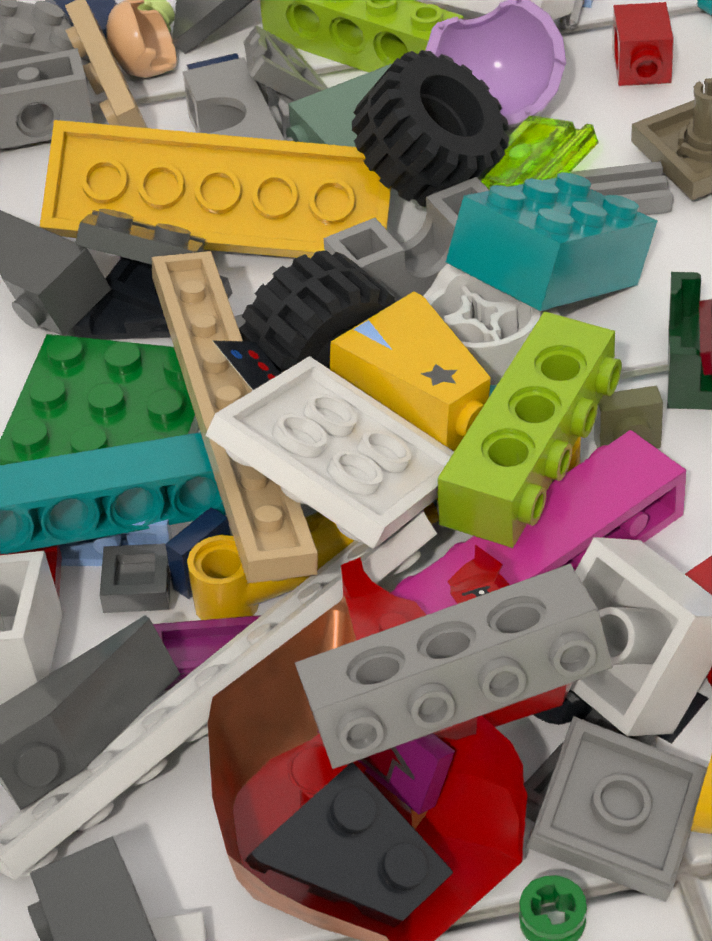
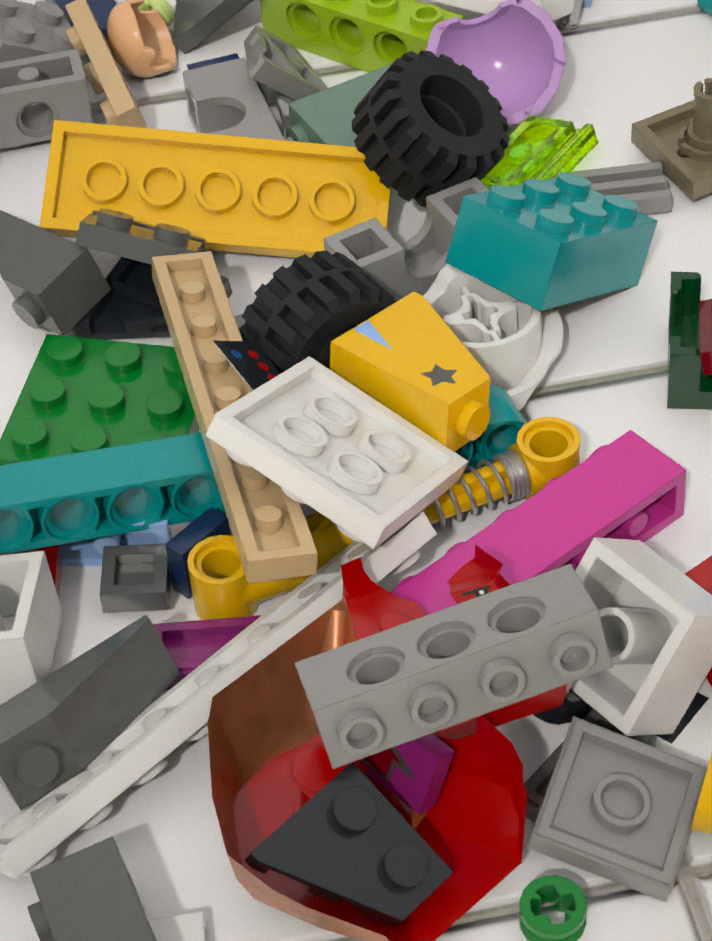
lime brick [437,311,622,548] -> none
olive plate [594,385,663,448] -> none
red brick [612,2,674,86] -> none

